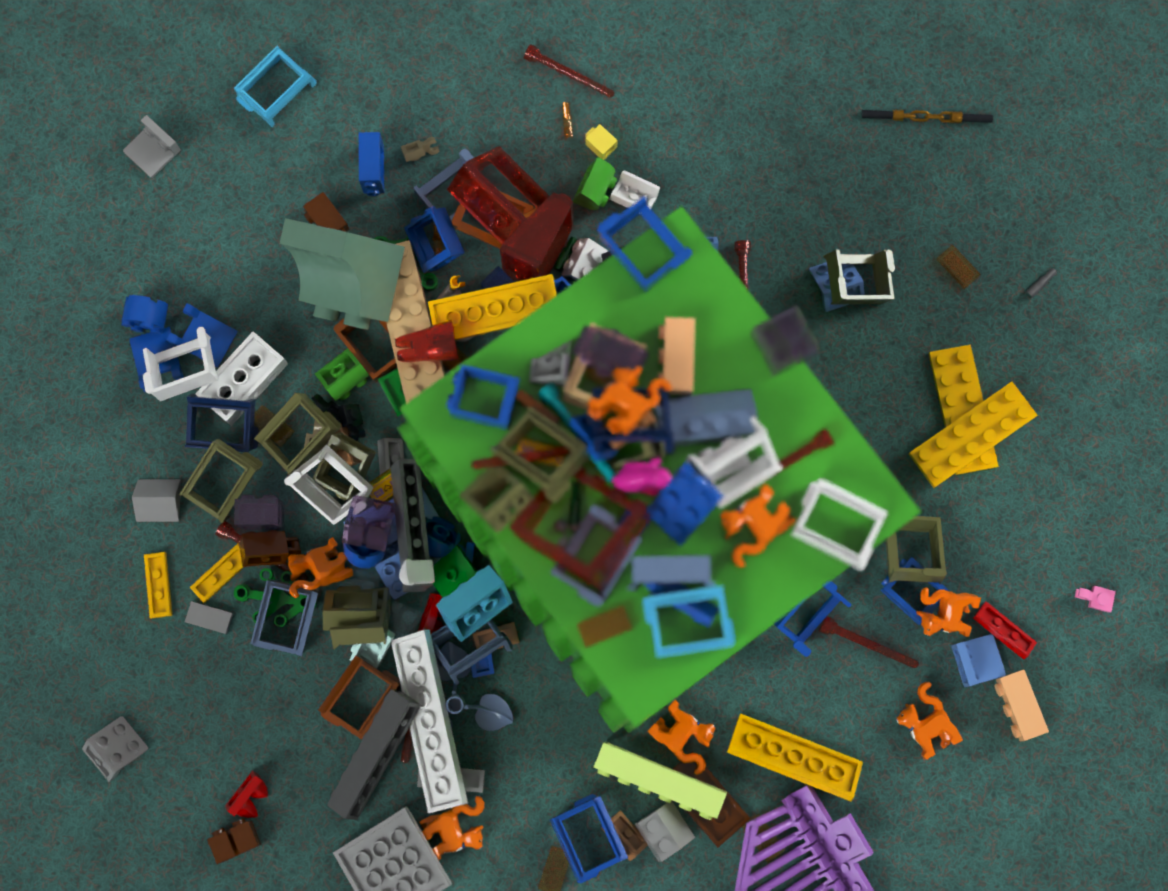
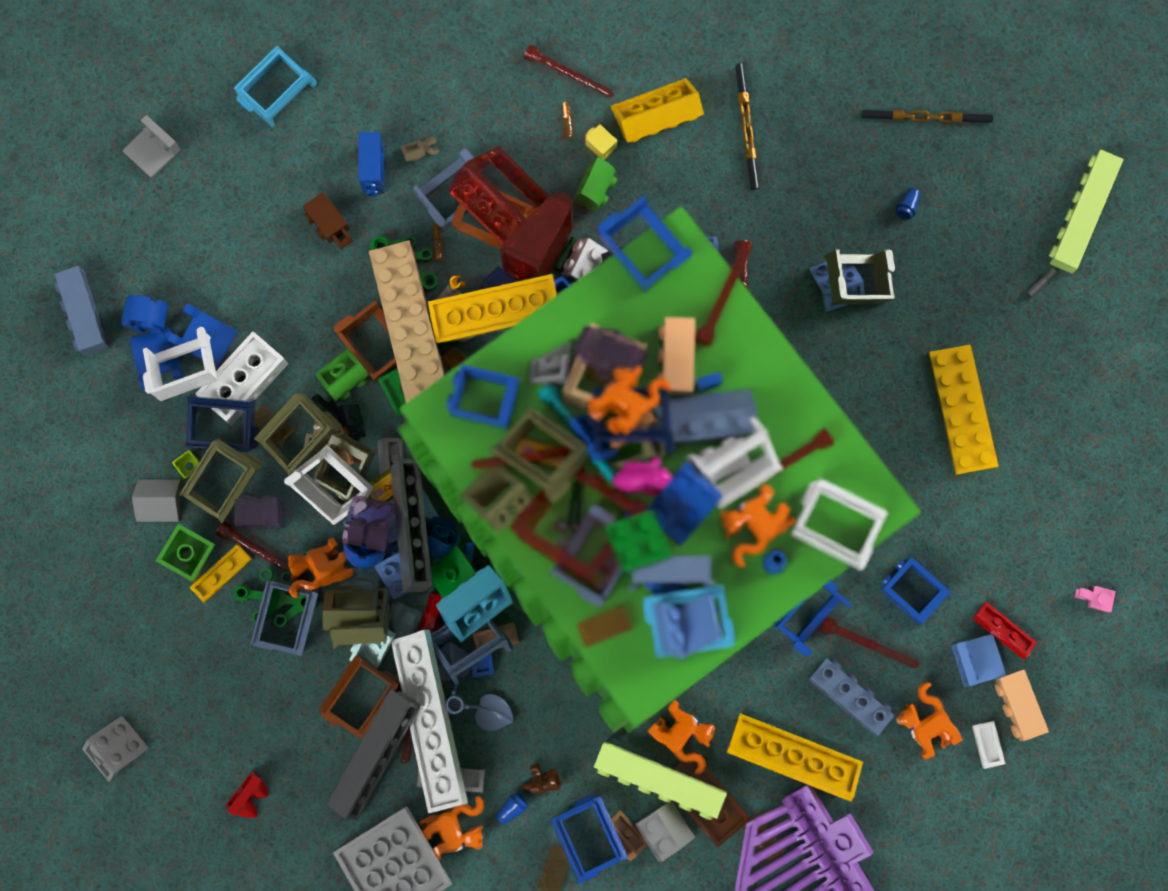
yellow tile [144,552,173,619] -> none
light grey tile [185,601,233,634] -> none
reddish brown piece [207,818,262,864] -> none
reddish brown brick [239,530,301,567] -> none
sand green brick [279,218,405,330] -> none
clear red piece [395,319,458,363] -> none
white tile [399,559,435,585] -> none
blue window [404,206,465,273] -> none
reddish brown tile [515,390,560,426] -> none
white bracket [610,170,660,209] -> none
piece [751,306,821,377] -> none
olive piece [886,516,947,584] -> none
yellow plate [909,381,1038,488] -> none
orange animal [916,587,981,637] -> none
clear orange tile [936,244,981,290] -> none
none -> sand blue brick [54,266,108,356]
none -> bright green brick [156,524,216,583]
none -> lime piece [172,450,199,481]
none -> blue cone [496,792,529,825]
none -> reddish brown piece [523,763,561,794]
none -> green plate [604,510,672,575]
none -> yellow slope [611,78,704,143]
none -> medium blue bracket [653,593,722,659]
none -> clear red piece [694,241,753,347]
none -> blue tile [695,372,723,393]
none -> piece [735,64,759,190]
none -> blue cone [762,550,787,575]
none -> sand blue brick [808,658,895,736]
none -> blue cone [896,188,920,220]
none -> white tile [972,721,1005,769]
none -> yellowish green brick [1049,149,1124,274]

